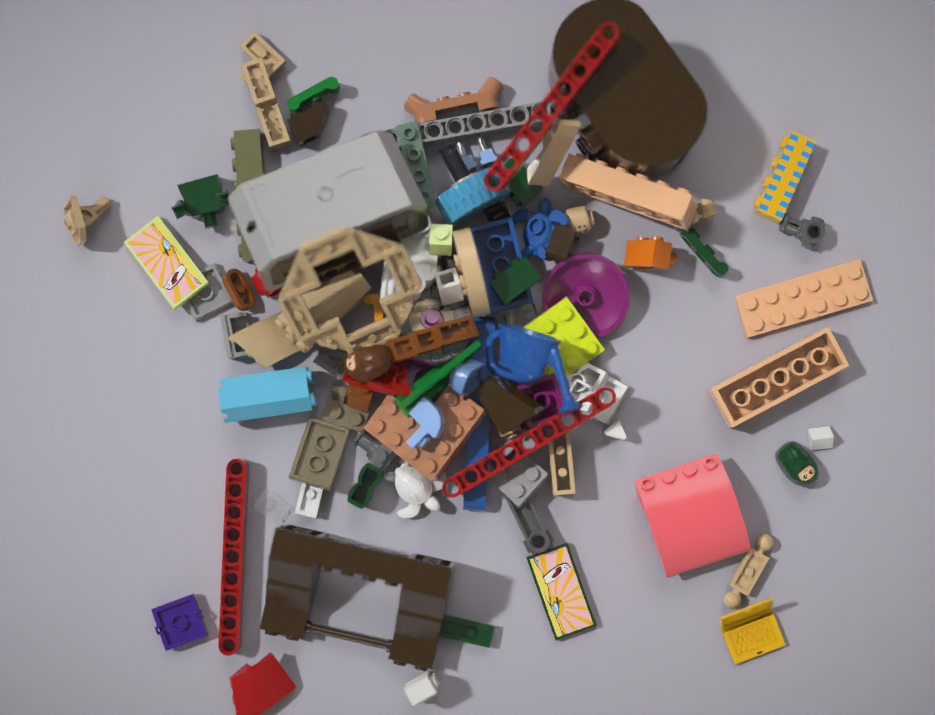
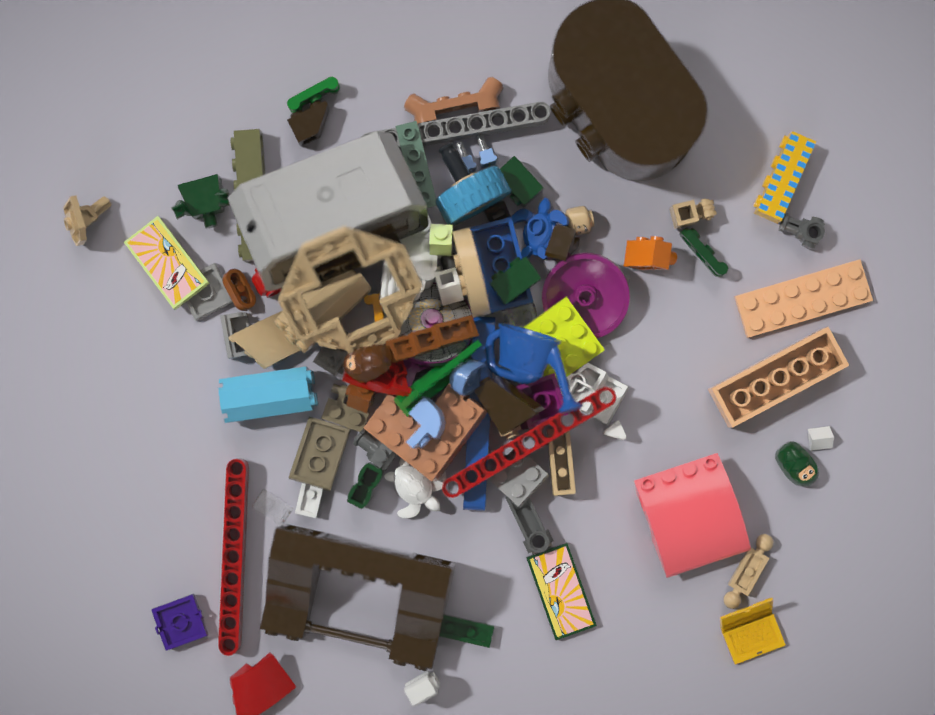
tan plate [240,31,286,85] -> none
tan slope [241,58,291,151] -> none
red beam [484,22,621,191] -> none
tan slope [527,119,581,186] -> none
light nougat brick [559,153,698,231] -> none

